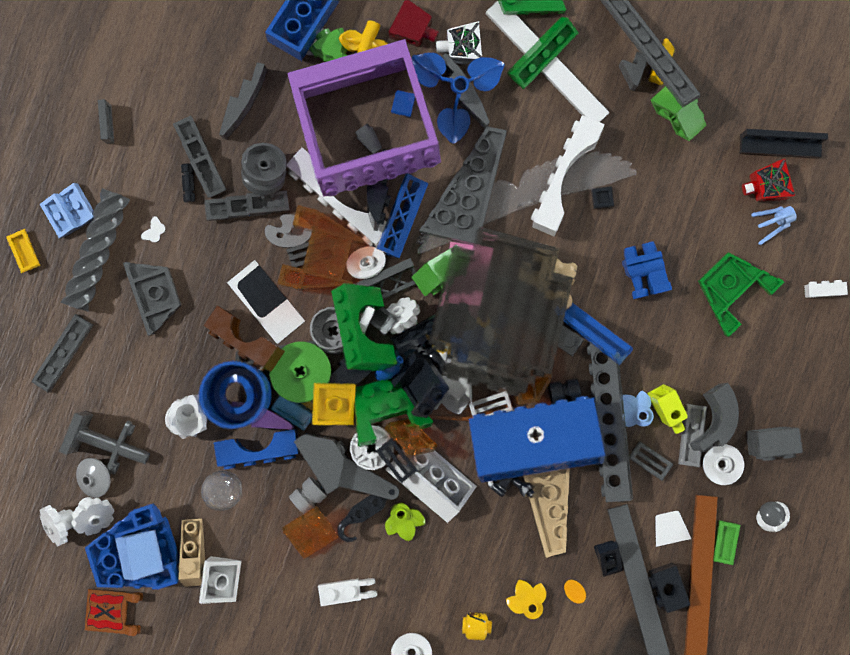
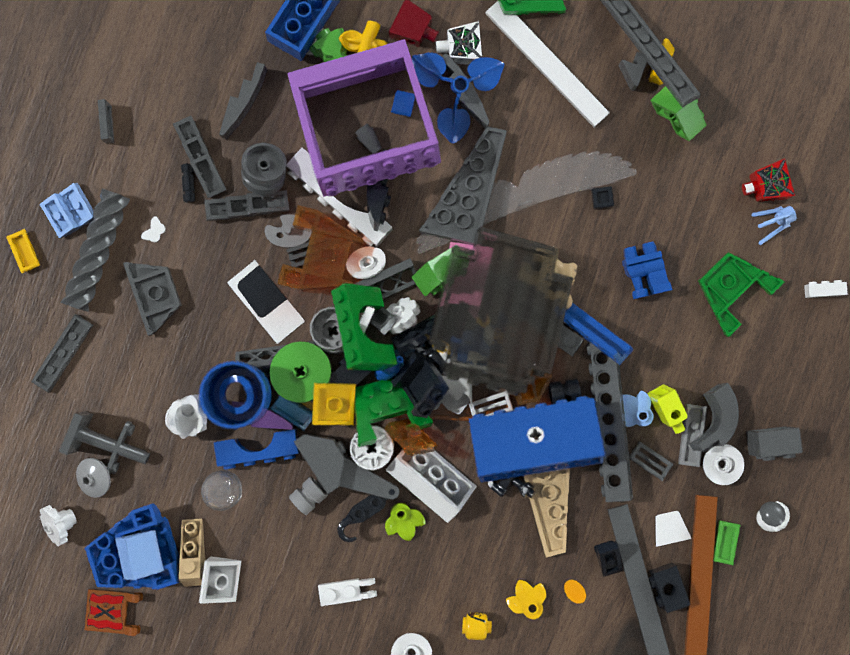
white plant [71,497,114,535] -> none
reddish brown arch [203,305,285,372] -> none
clear orange plate [282,506,339,559] -> none
black tile [375,438,418,484] -> none
blue fence [377,174,428,258] -> none
green slope [507,17,579,89] -> none
white arch [531,115,605,237] -> none
black fence [739,129,828,159] -> none

